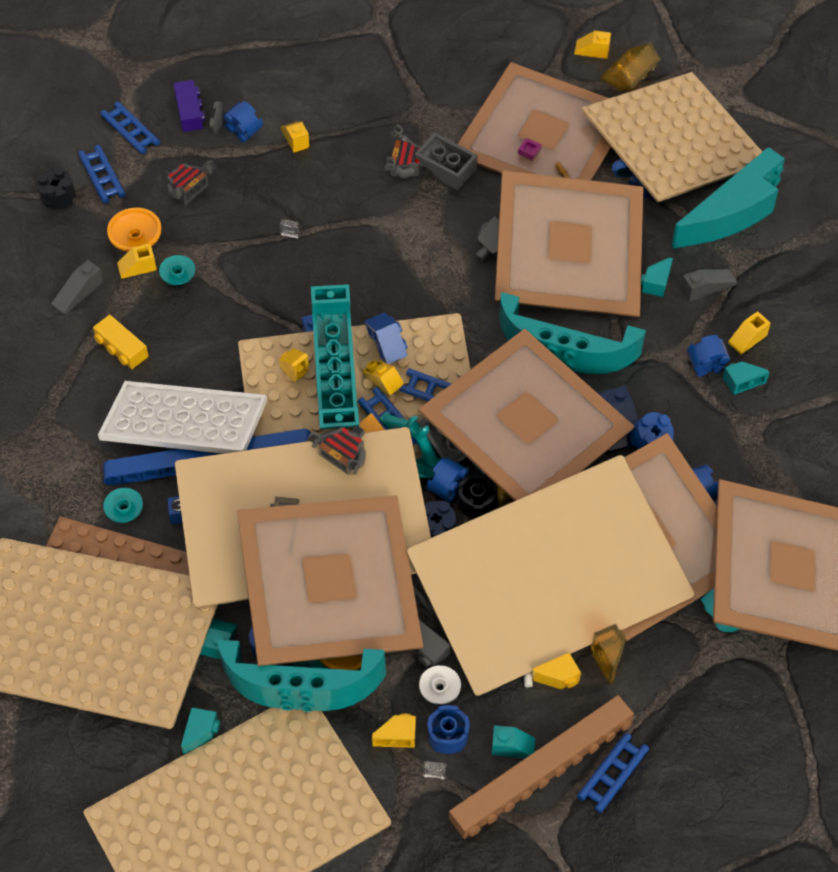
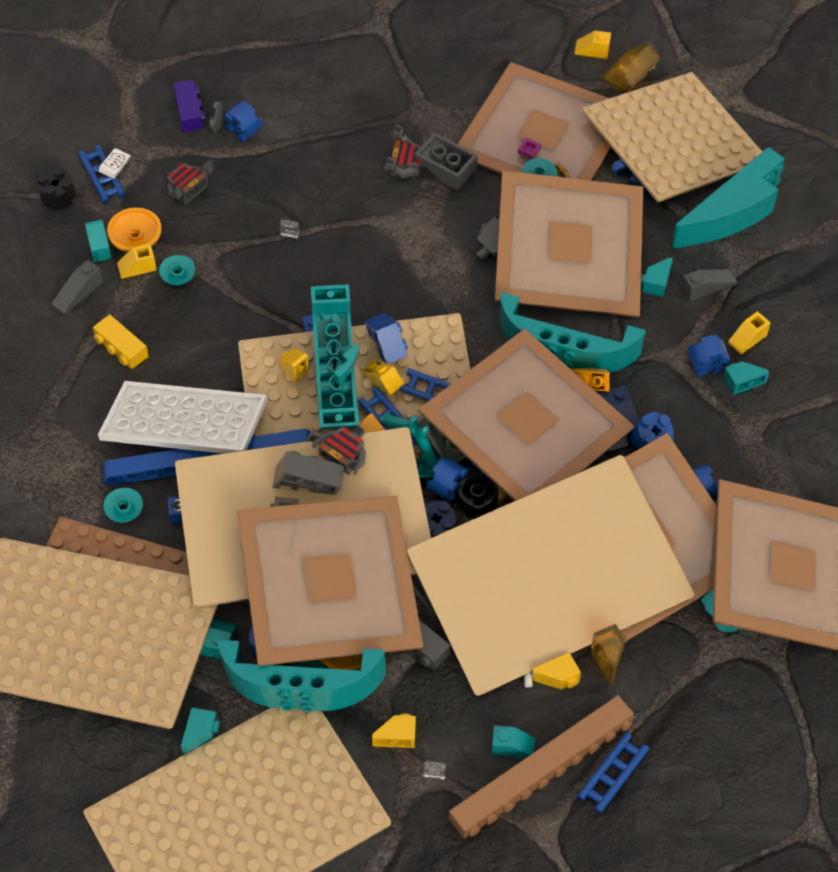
blue bar [100,101,160,154] -> none
yellow slope [280,122,310,153] -> none
white dish [419,666,461,705] -> none
blue brick [427,705,470,754] -> none
none -> teal slope [85,220,111,262]
none -> white tile [99,148,130,179]
none -> dark grey wedge [273,451,344,495]
none -> teal slope [334,343,359,385]
none -> teal dish [522,158,557,177]
none -> light orange slope [570,368,609,391]

